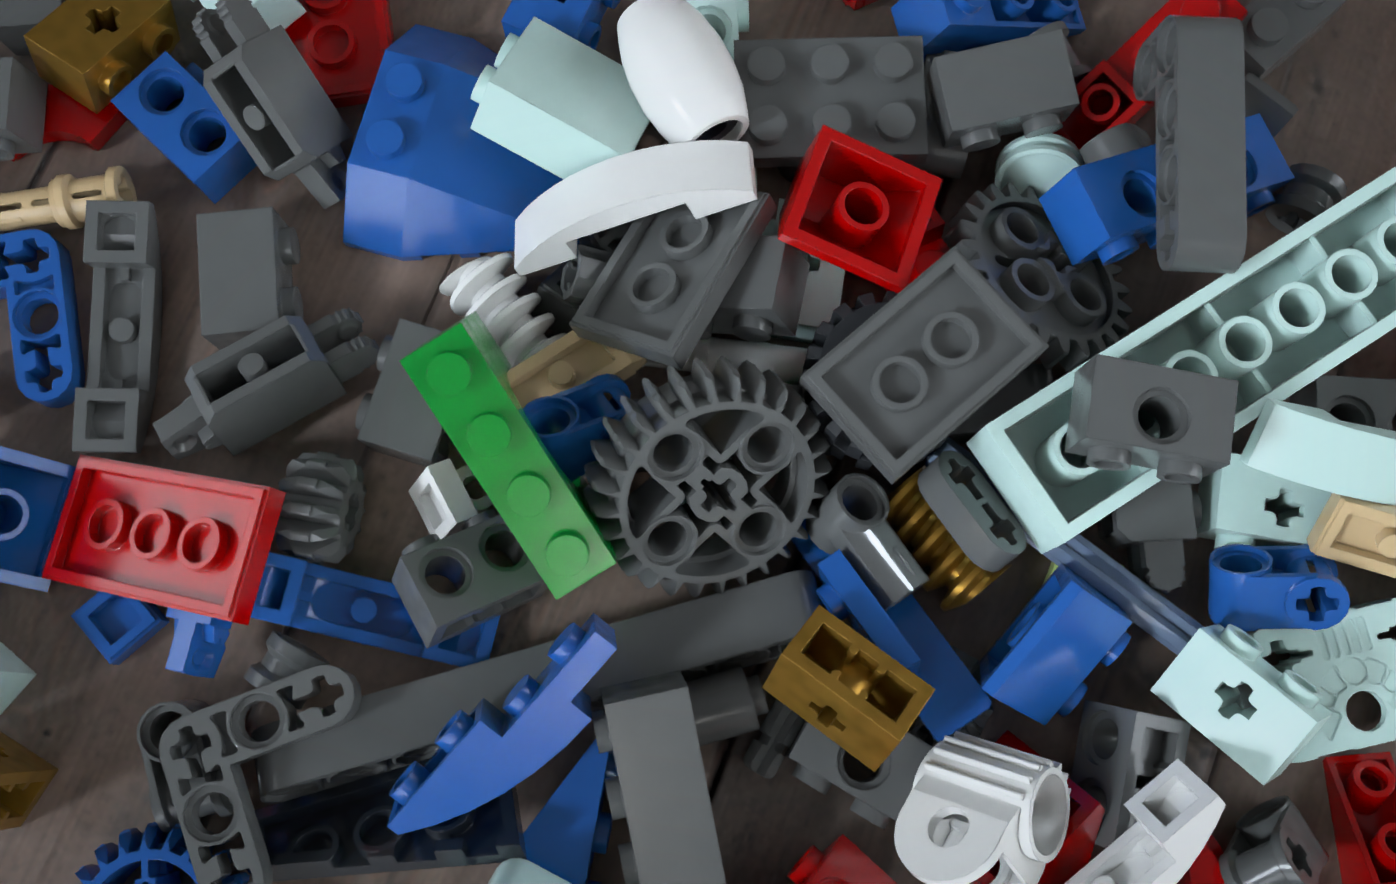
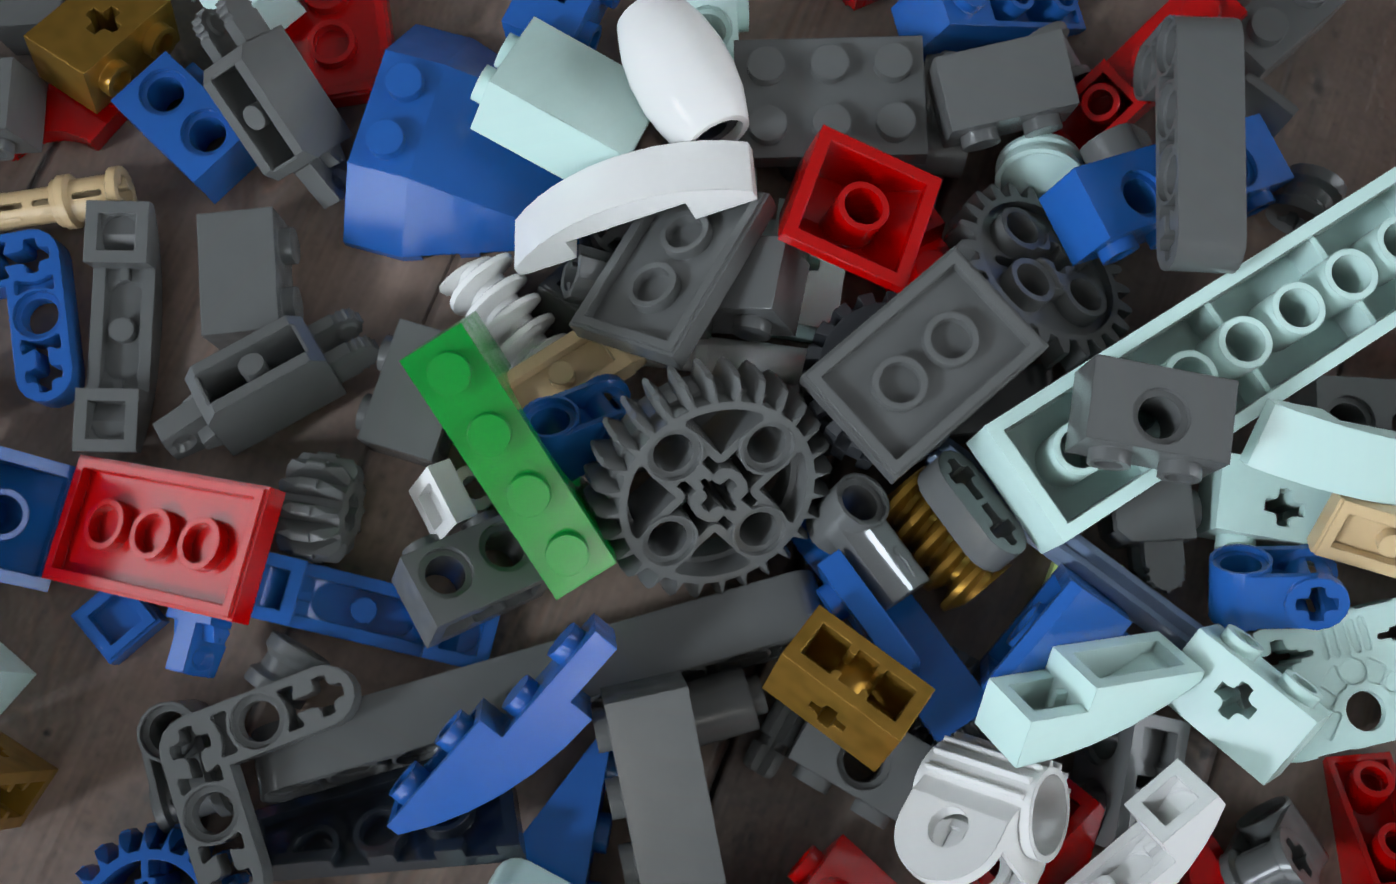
none -> light aqua slope [975,631,1205,768]

